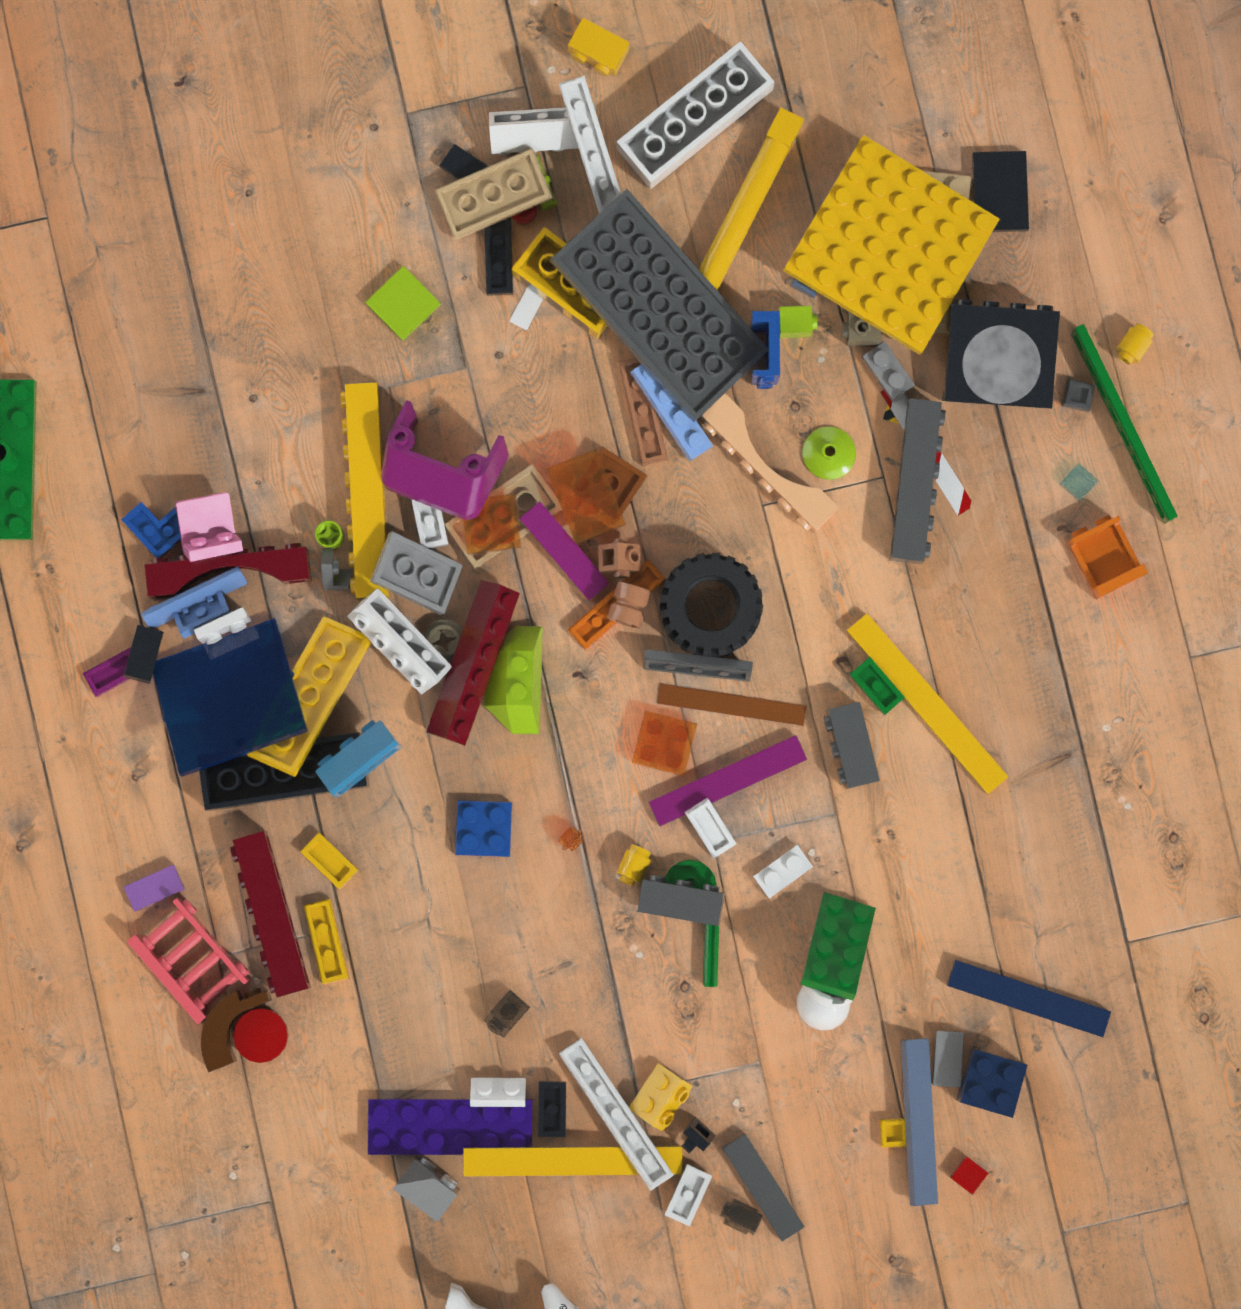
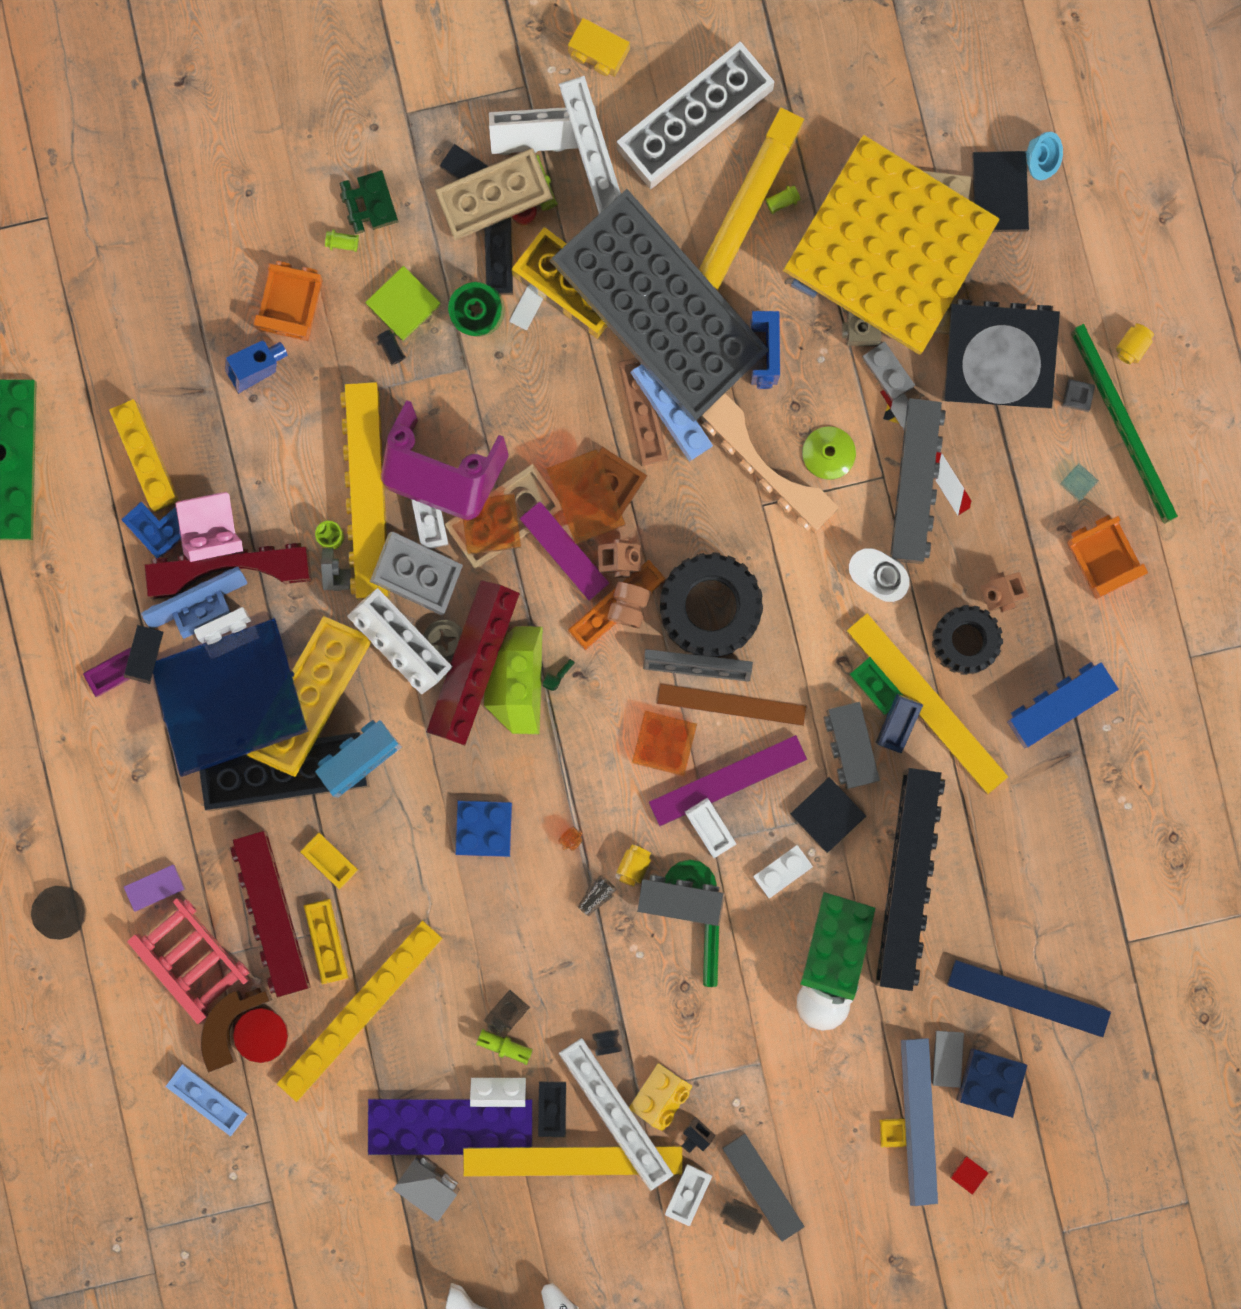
lime brick [779,306,817,338] -> none
none -> clear smoke tile [31,886,87,940]
none -> yellow brick [109,399,180,512]
none -> light blue plate [165,1064,248,1136]
none -> blue torso [225,340,288,394]
none -> orange panel [253,261,323,342]
none -> yellow plate [277,920,443,1102]
none -> lime pin [325,229,359,252]
none -> dark green plate [339,170,399,234]
none -> black pin [377,330,406,366]
none -> green brick [448,282,505,337]
none -> lime pin [476,1029,533,1065]
none -> dark green hand [542,659,575,691]
none -> clear smoke cone [577,875,617,916]
none -> black wheel [592,1029,622,1056]
none -> lime pin [765,186,801,214]
none -> black tile [790,777,866,853]
none -> white piece [849,548,909,602]
none -> black brick [875,768,945,991]
none -> dark blue tile [876,694,923,754]
none -> black tyre [932,605,1003,675]
none -> nougat brick [980,572,1029,613]
none -> blue brick [1007,662,1119,749]
none -> medium azure piece [1025,132,1063,181]

